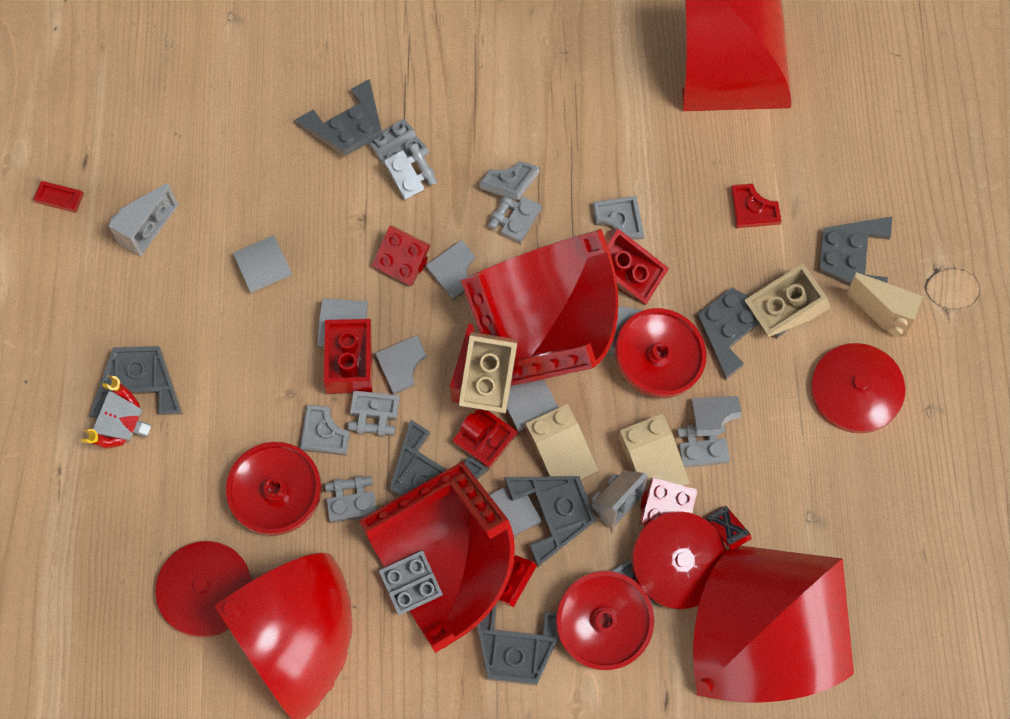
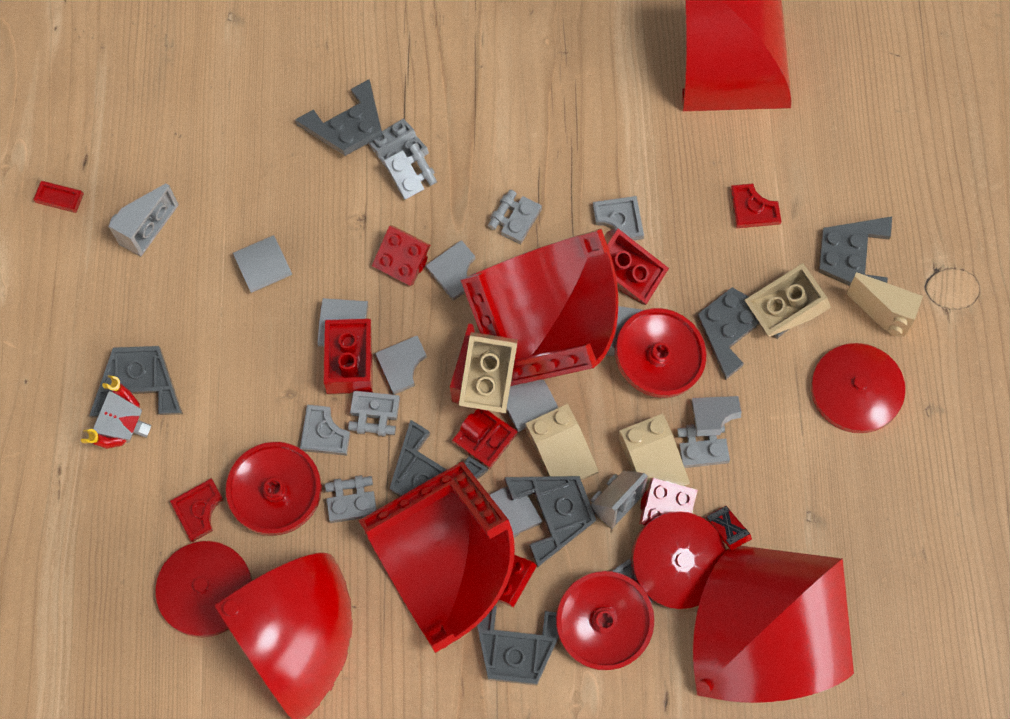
light grey slope [379,550,443,615] -> none
light grey tile [479,161,540,200] -> none
none -> red tile [170,478,224,542]

